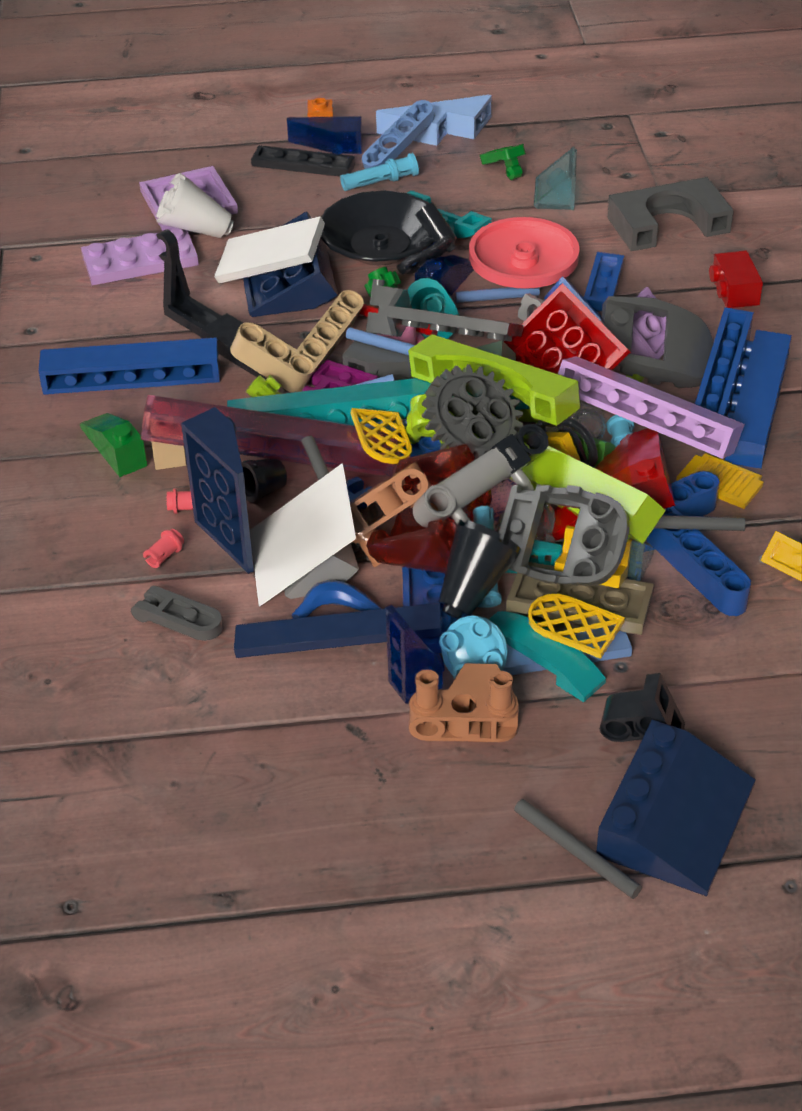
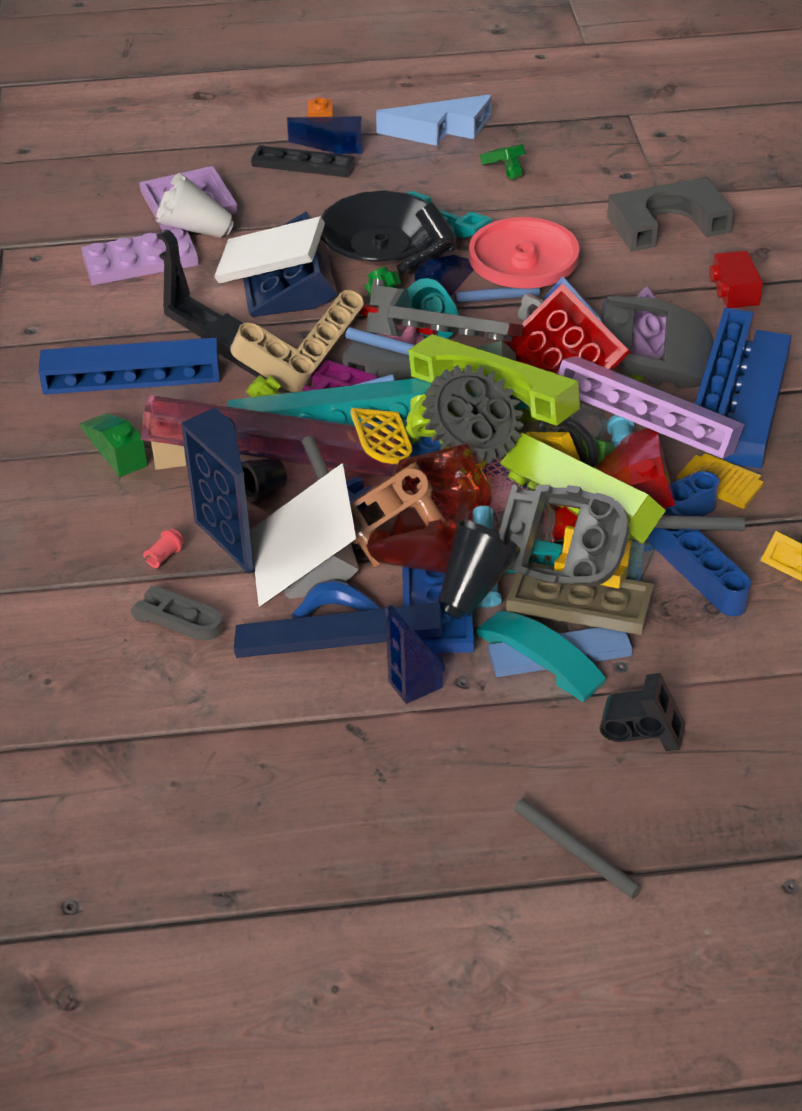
coral pin [167,488,193,514] -> none
medium azure pin [340,153,419,191] -> none
medium blue beam [362,100,435,169] -> none
nougat piece [409,663,519,742] -> none
light grey piece [412,424,549,528] -> none
medium azure dish [439,615,508,679] -> none
yellow window [528,594,625,659] -> none
clear light blue slope [534,147,577,210] -> none
blue plate [584,252,624,312] -> none
dark blue slope [596,720,756,896] -> none

